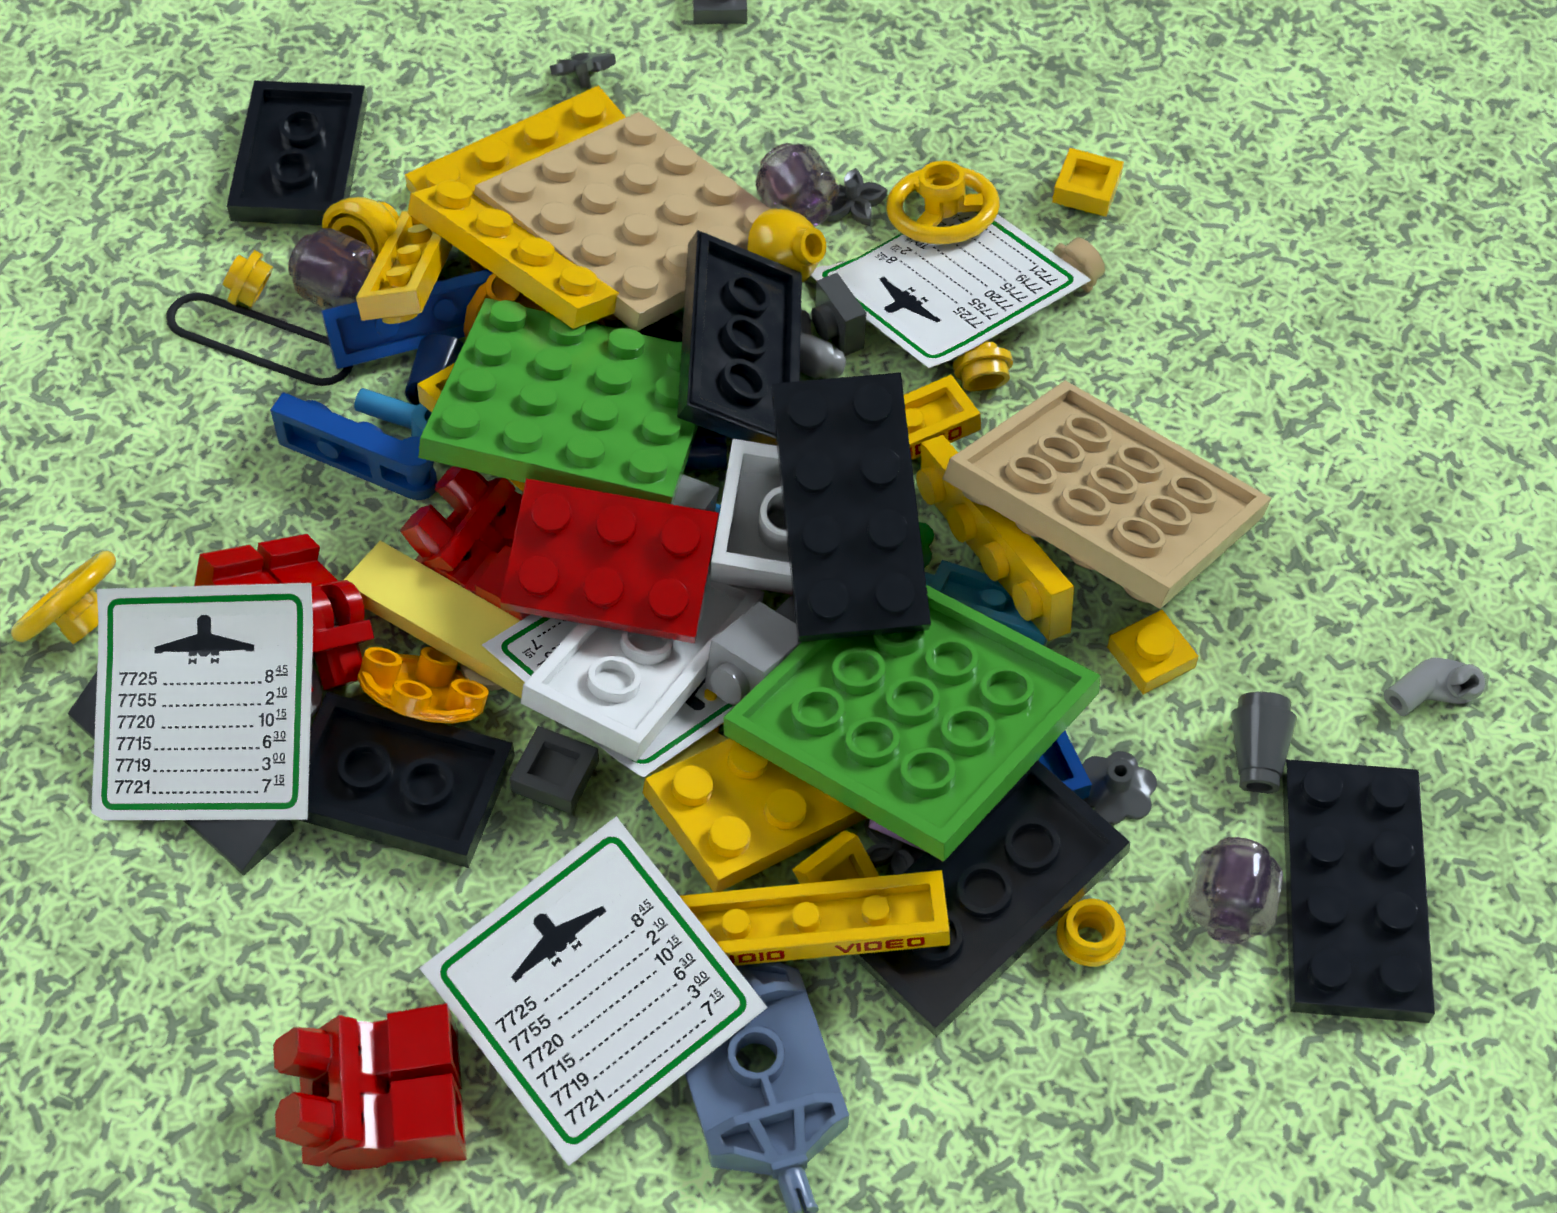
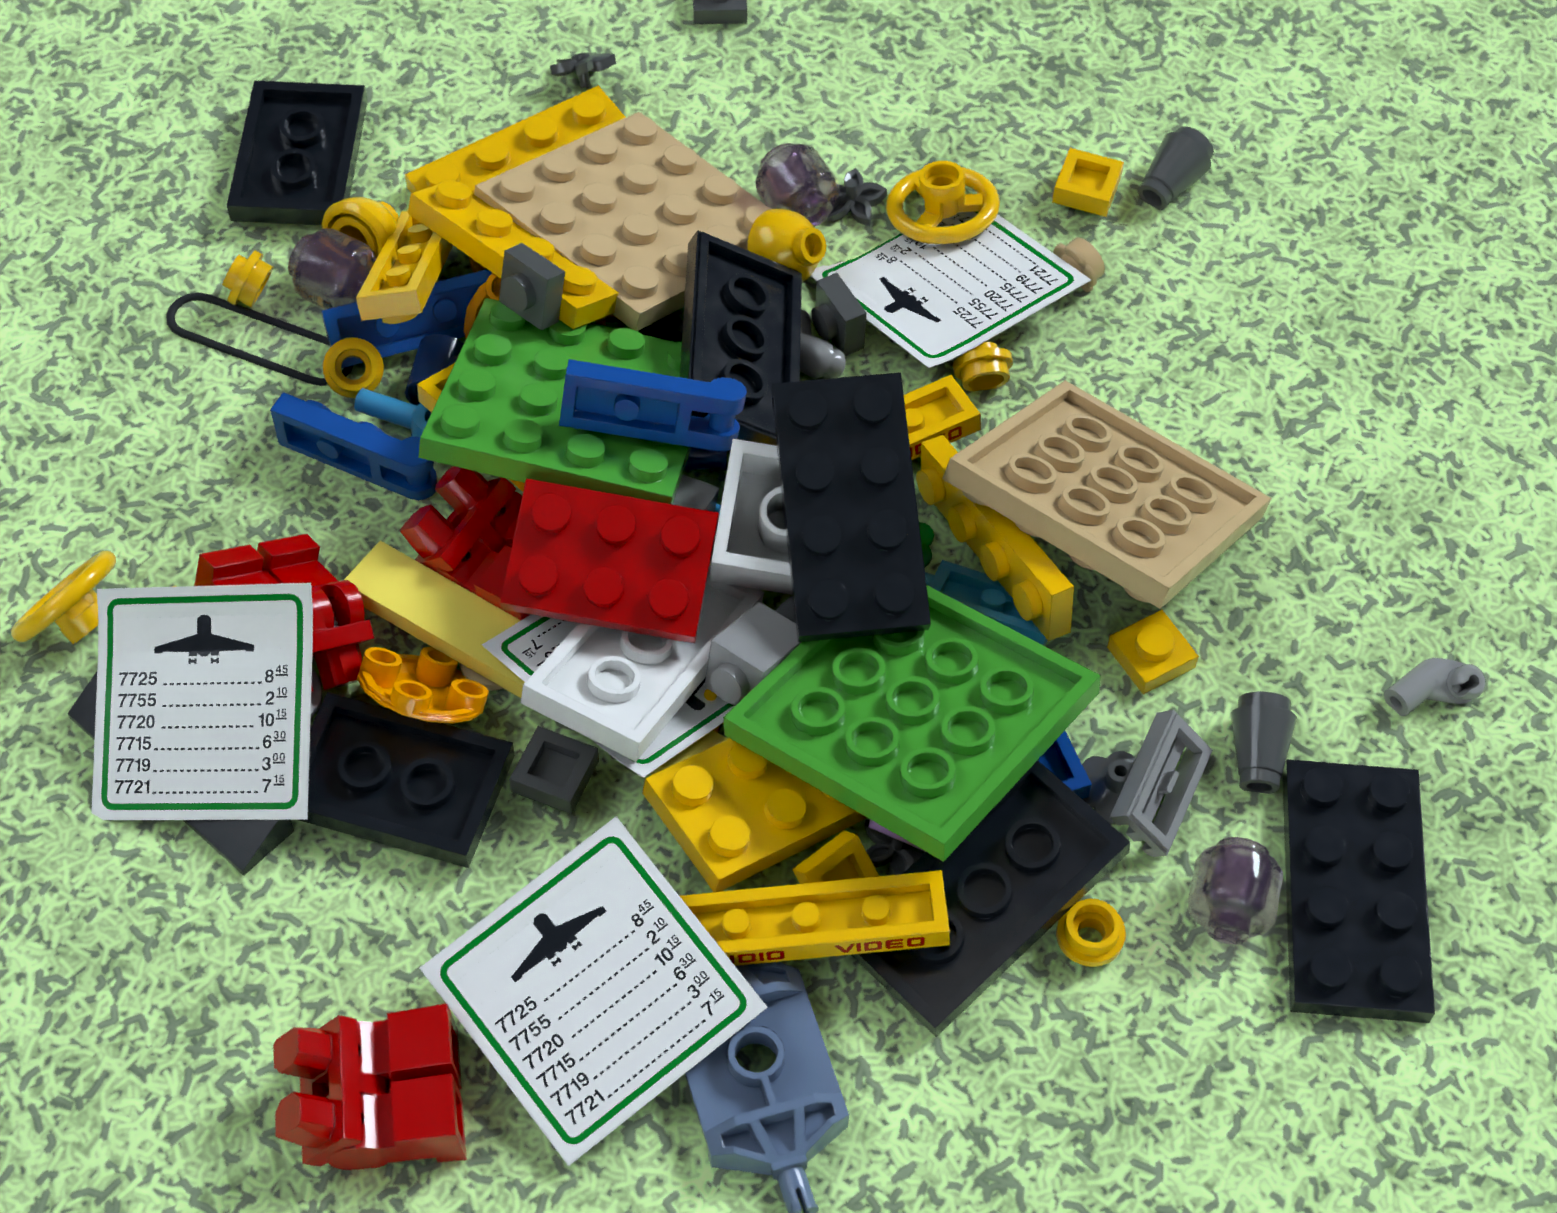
none -> yellow plate [323,338,384,398]
none -> dark grey plate [499,243,565,330]
none -> blue plate [559,359,747,451]
none -> light grey tile [1110,710,1213,857]
none -> dark grey cone [1138,126,1214,210]

